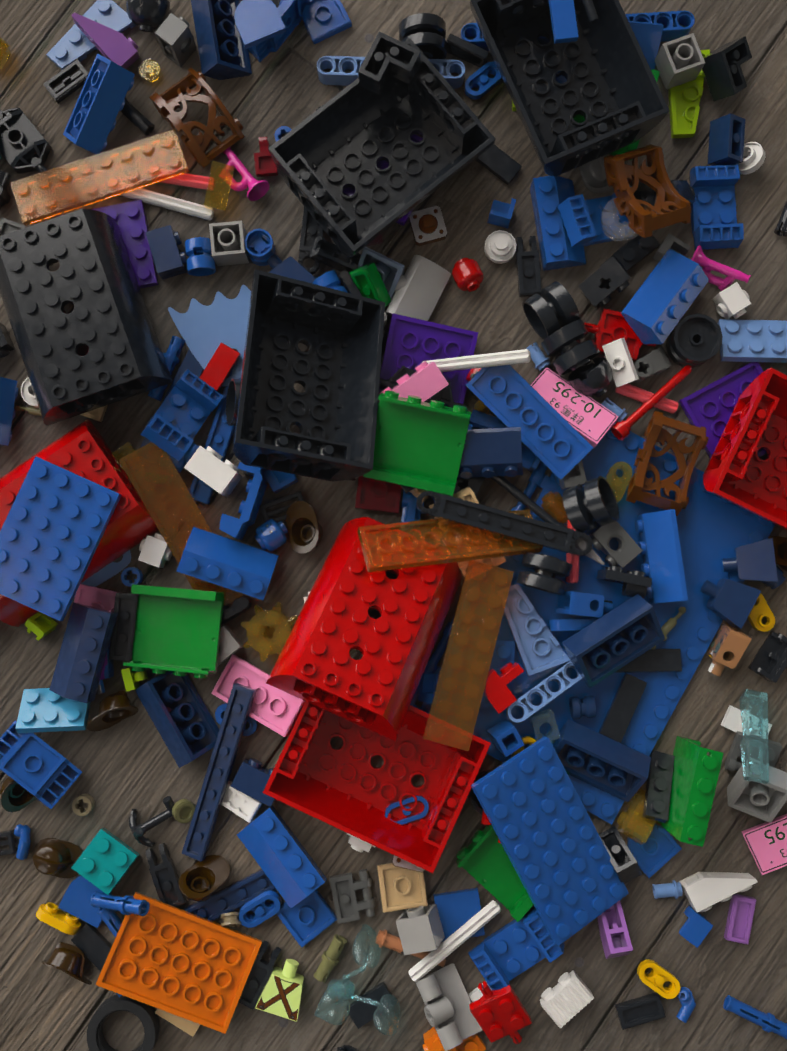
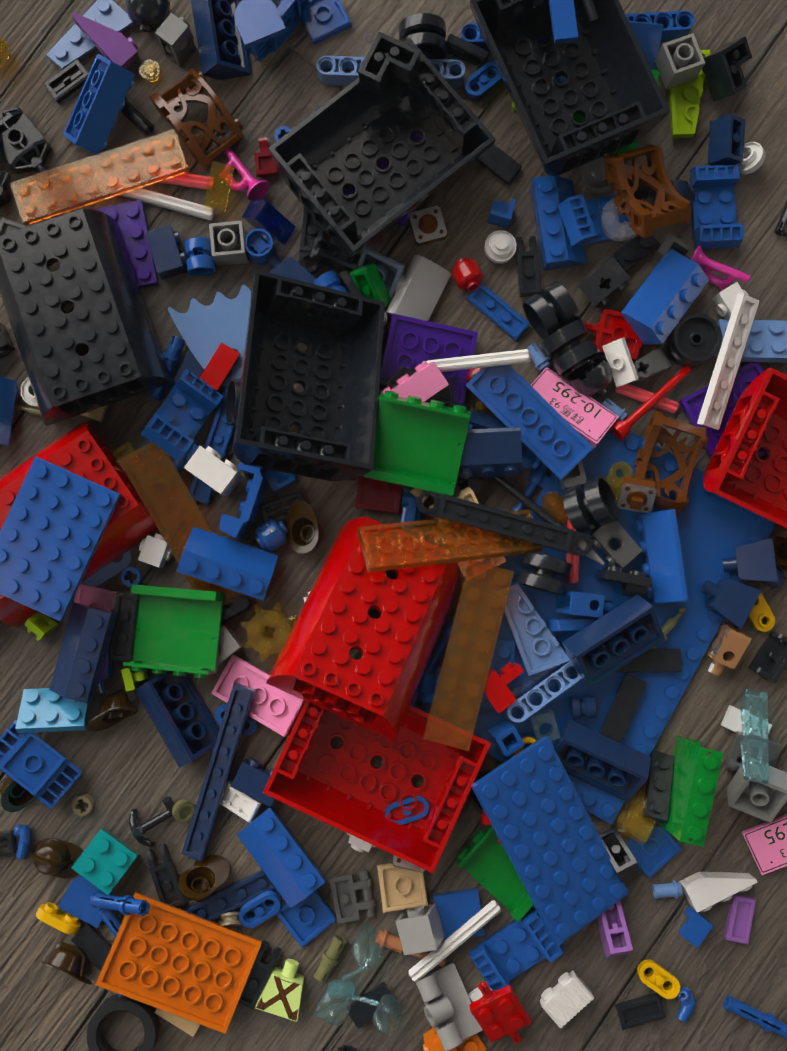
none -> clear blue slope [242,198,296,245]
none -> blue tile [467,282,530,342]
none -> piece [617,477,657,513]
none -> white plate [697,294,759,430]

